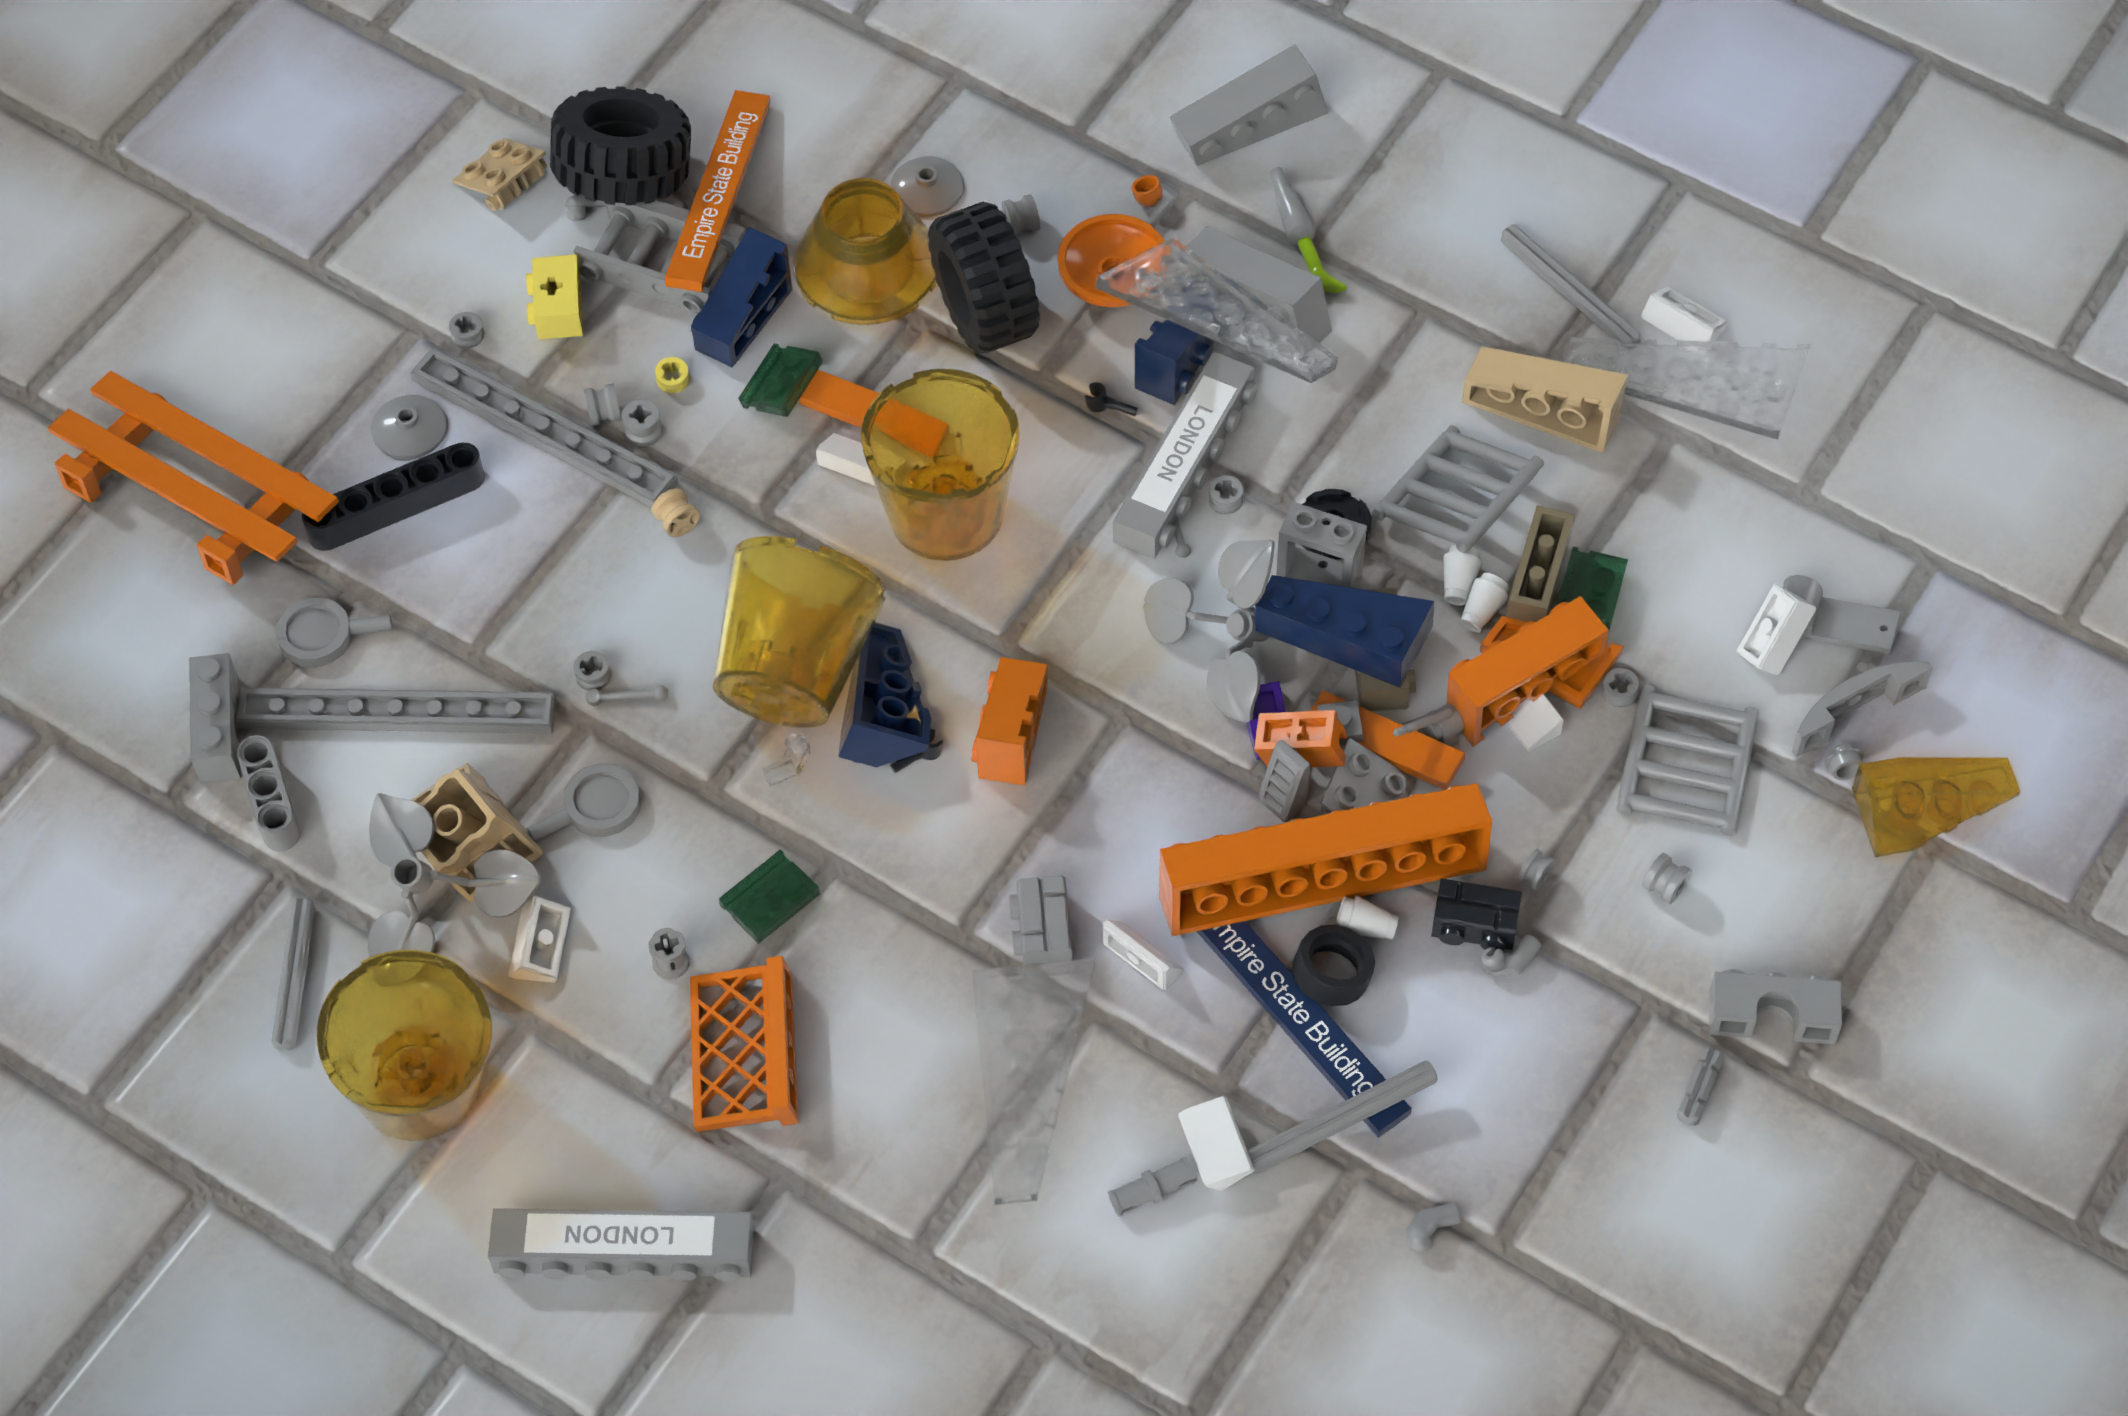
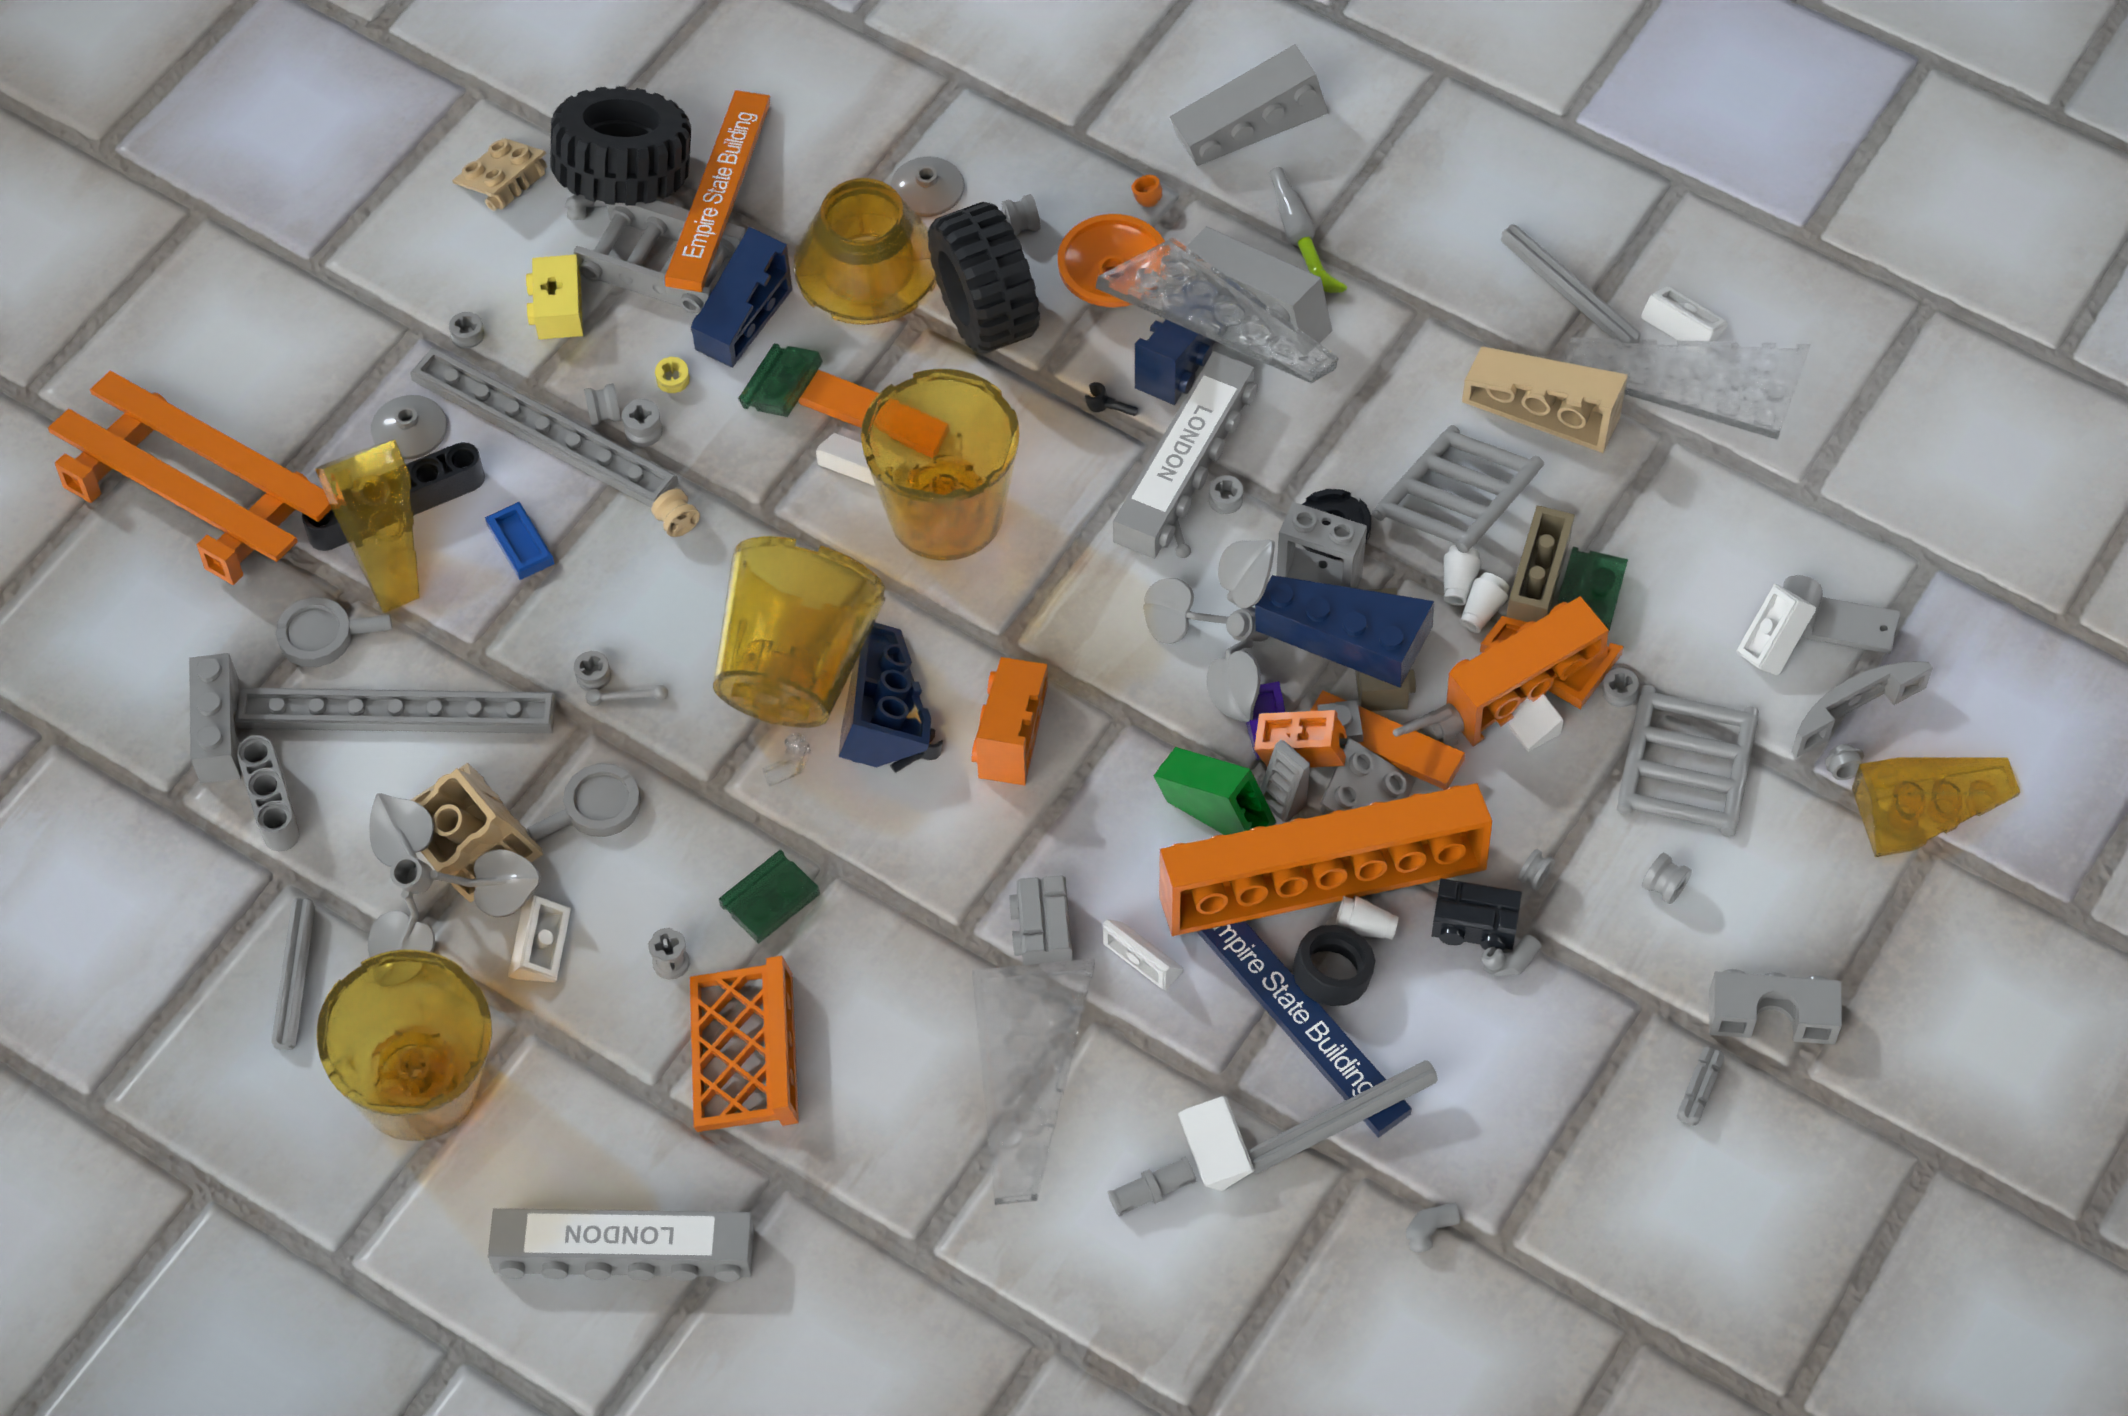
none -> clear yellow wedge [315,439,420,613]
none -> blue tile [485,501,554,580]
none -> green slope [1153,747,1277,835]

